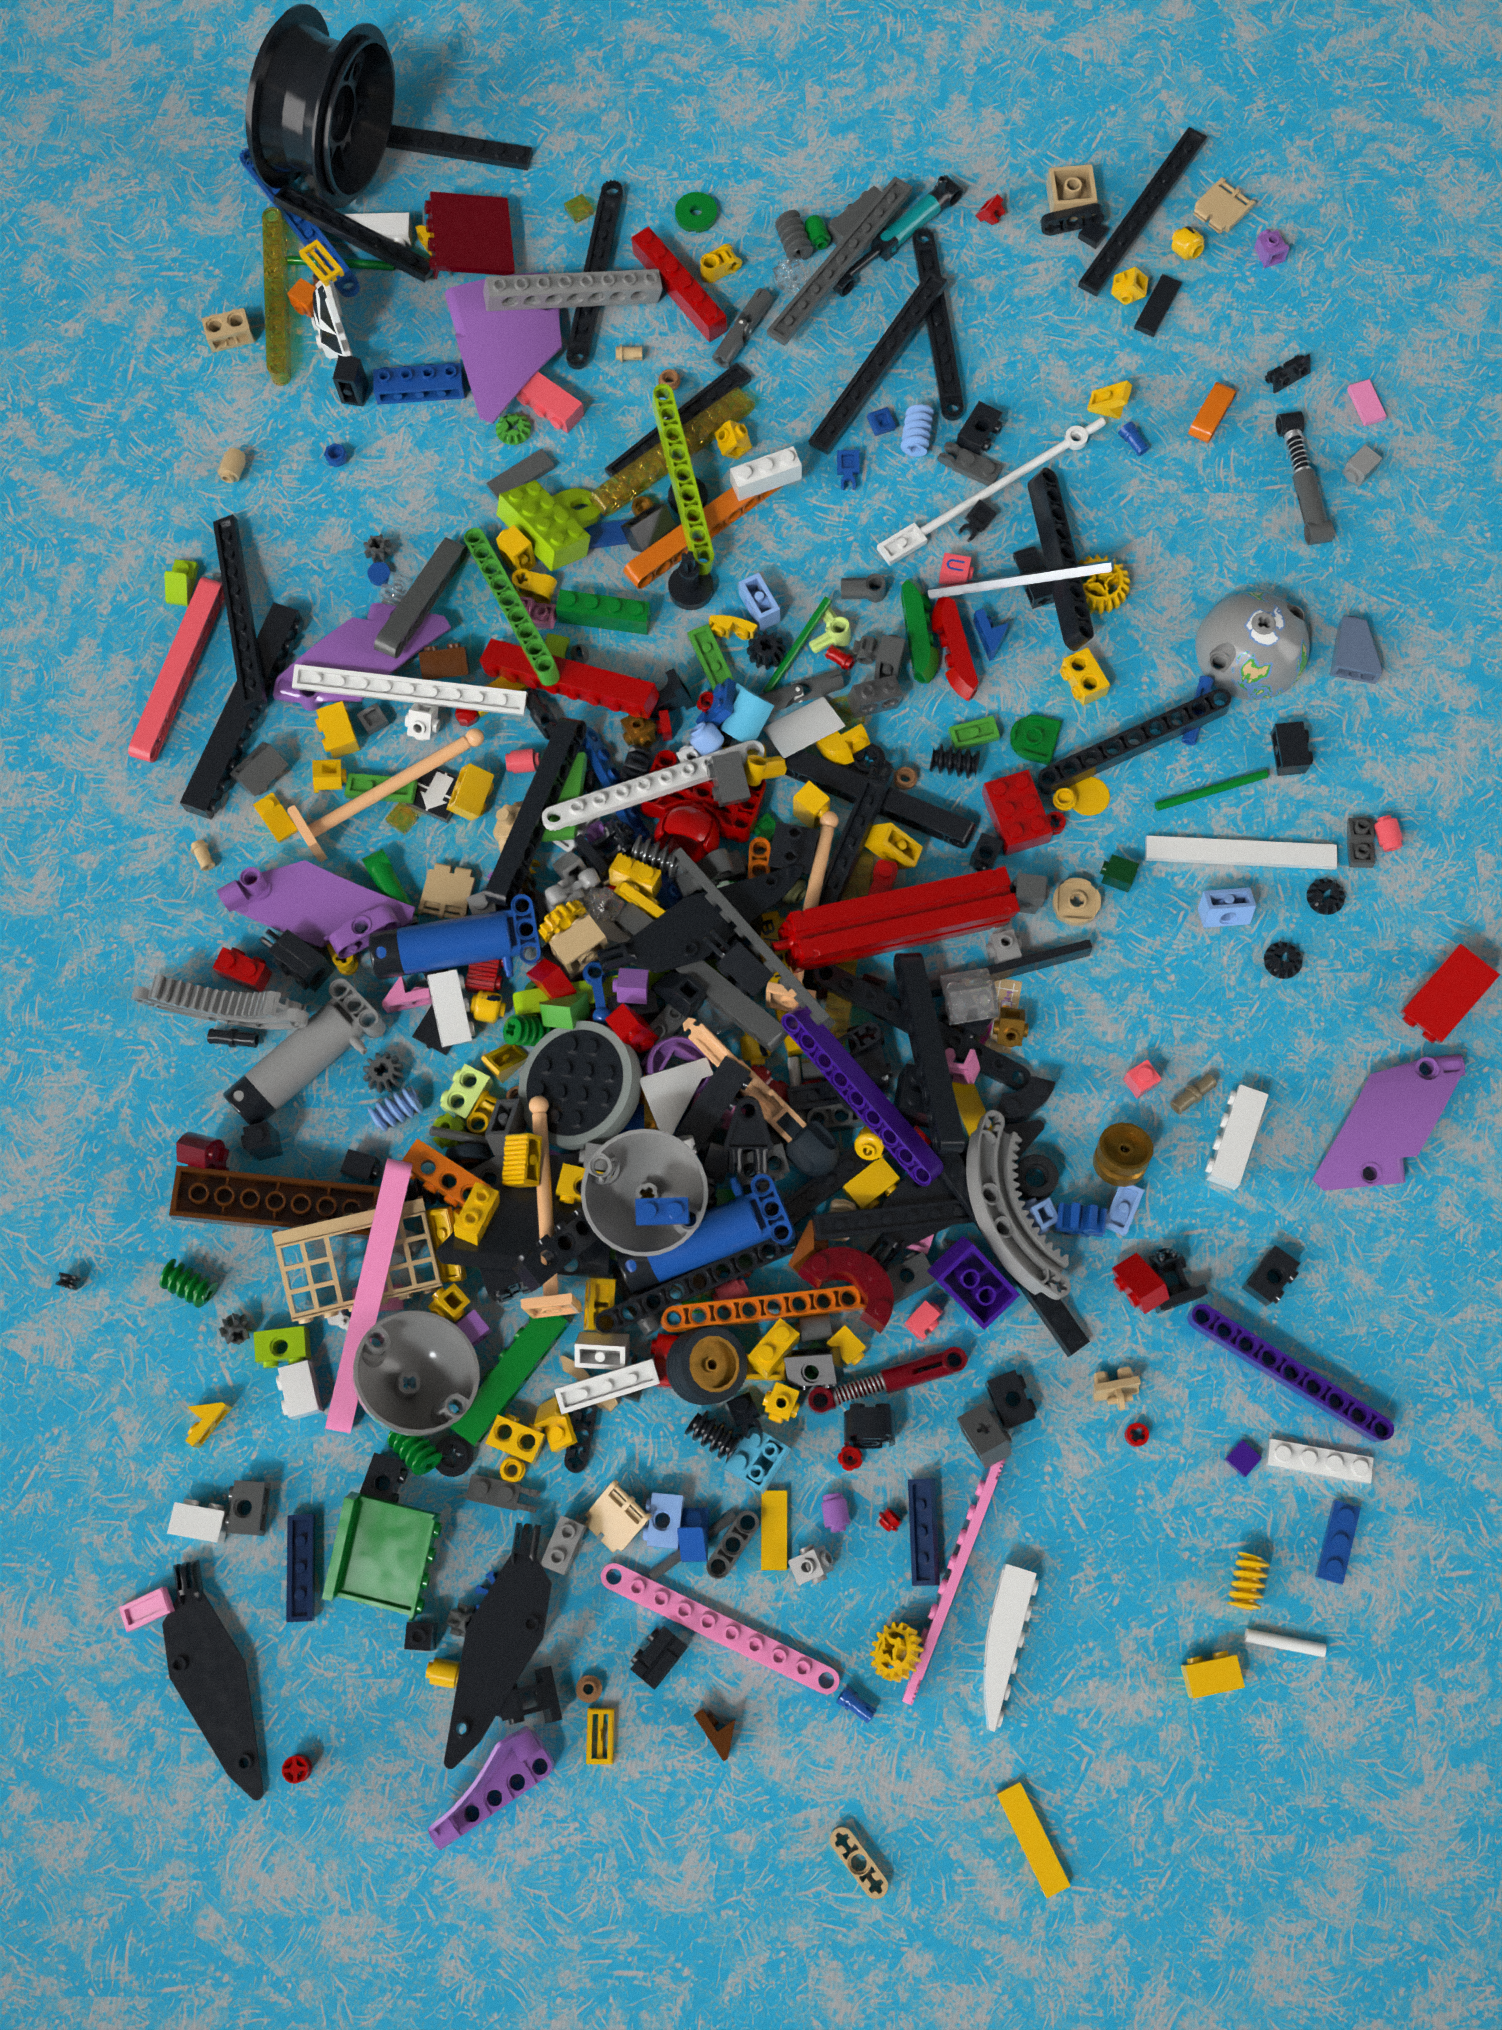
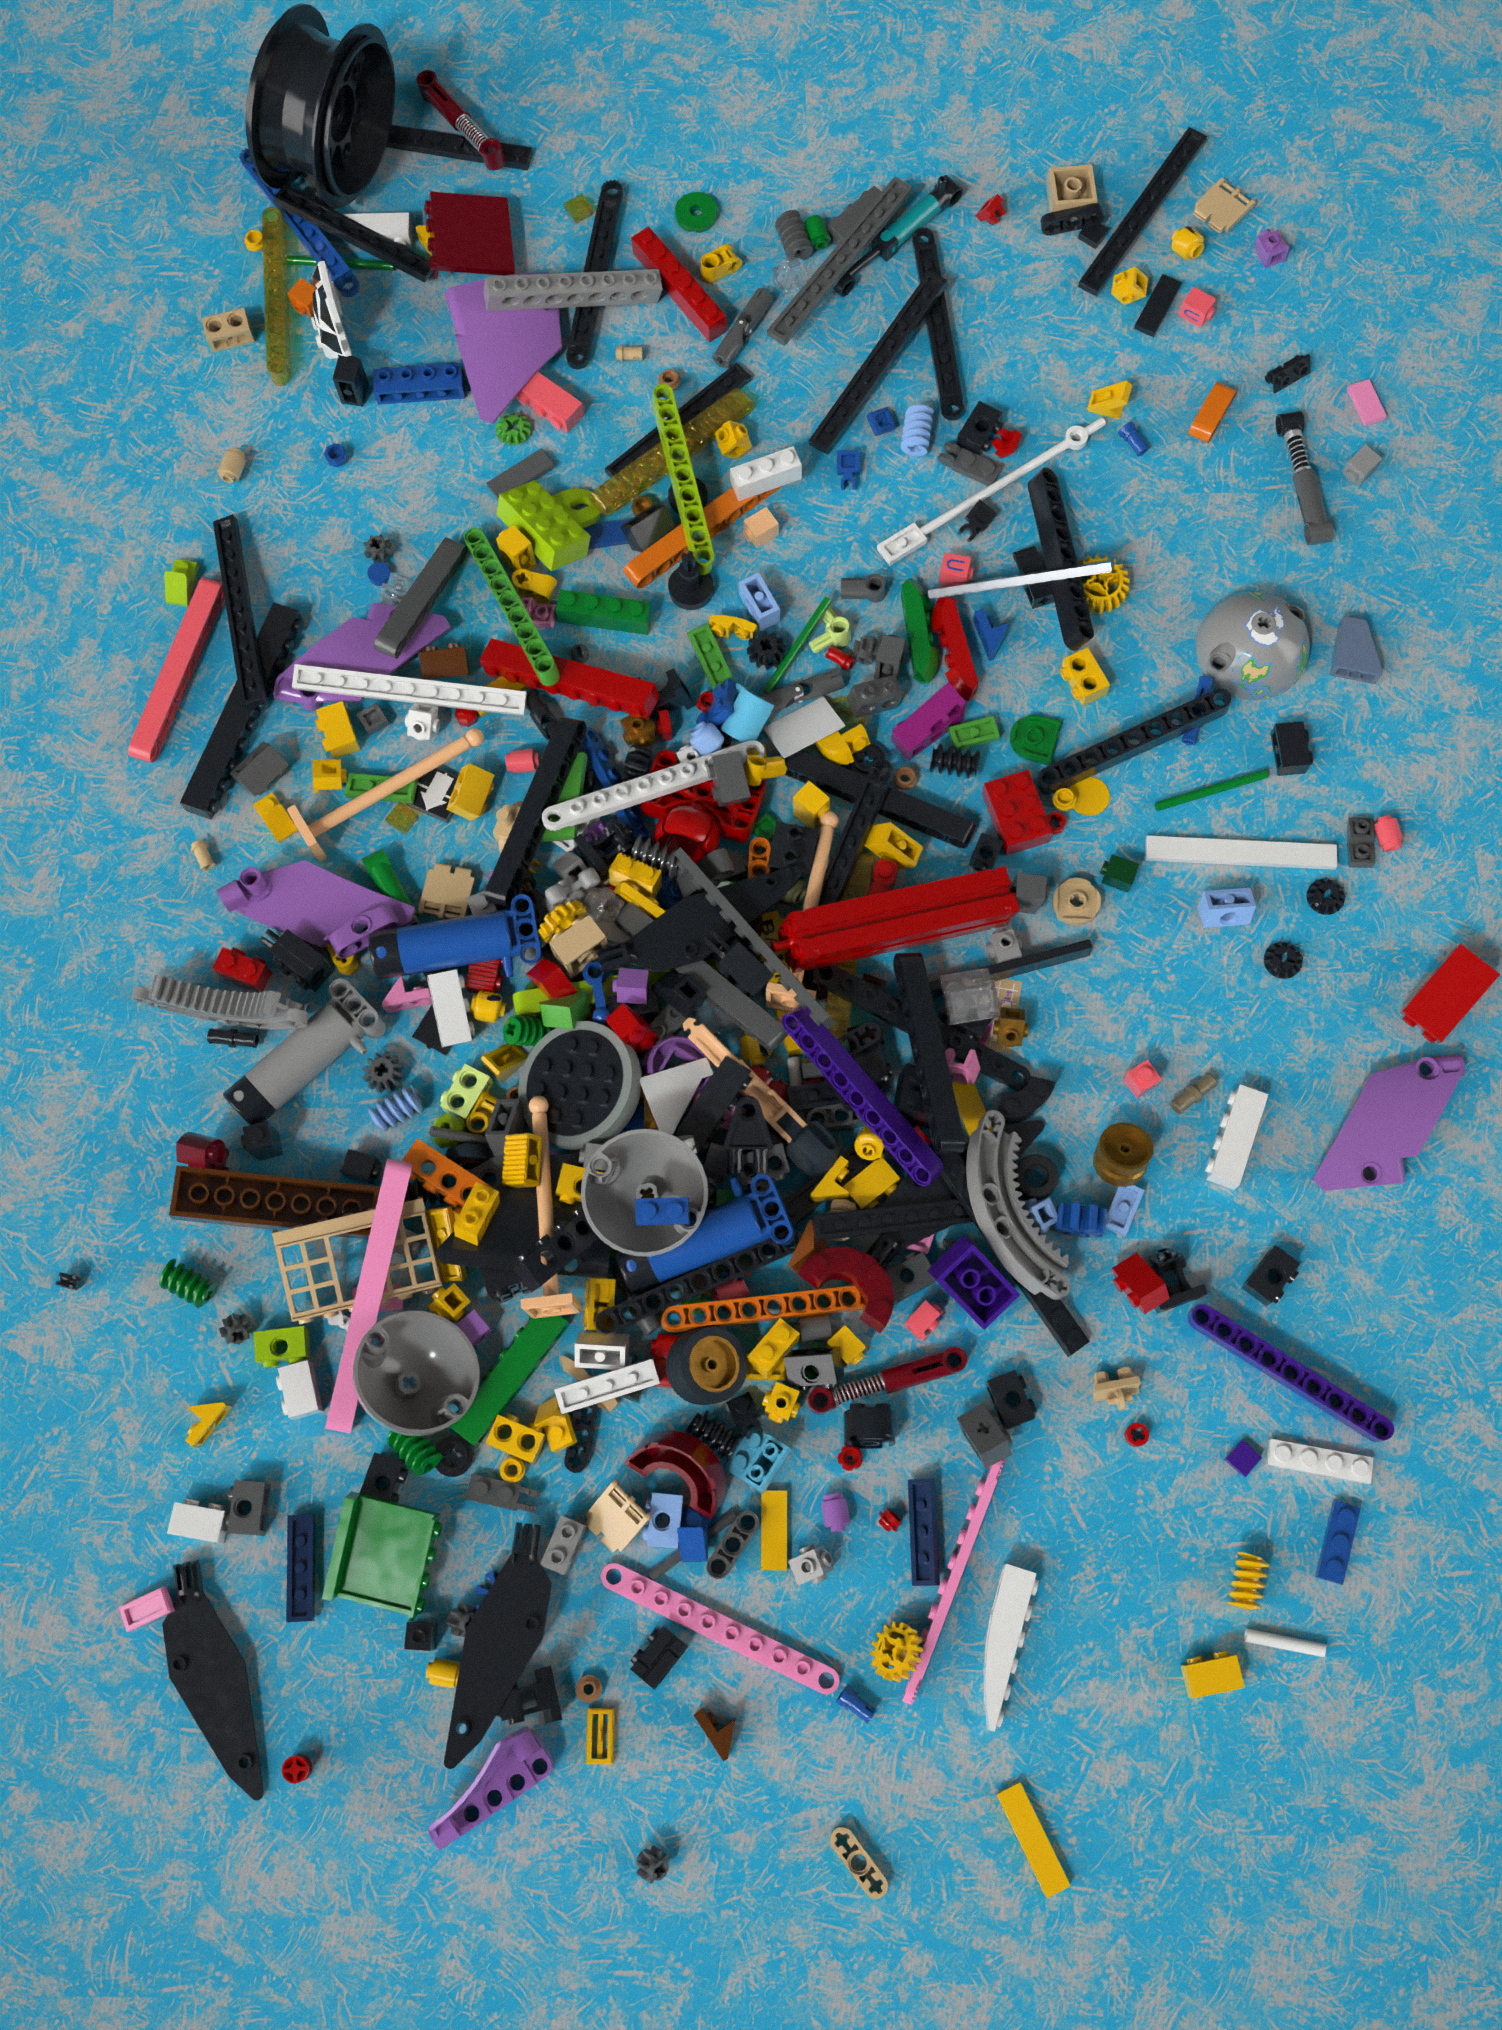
yellow tile [299,239,344,287] -> none
lime tile [545,633,570,658] -> none
none -> yellow plate [244,230,266,252]
none -> dark red piece [416,70,506,171]
none -> dark red brick [624,1430,726,1520]
none -> dark grey gear [636,1845,669,1884]
none -> light nougat brick [743,507,779,548]
none -> yellow slope [810,1156,850,1202]
none -> magenta wedge [891,682,966,761]
none -> red tile [992,428,1022,459]
none -> coral brick [1178,287,1216,327]

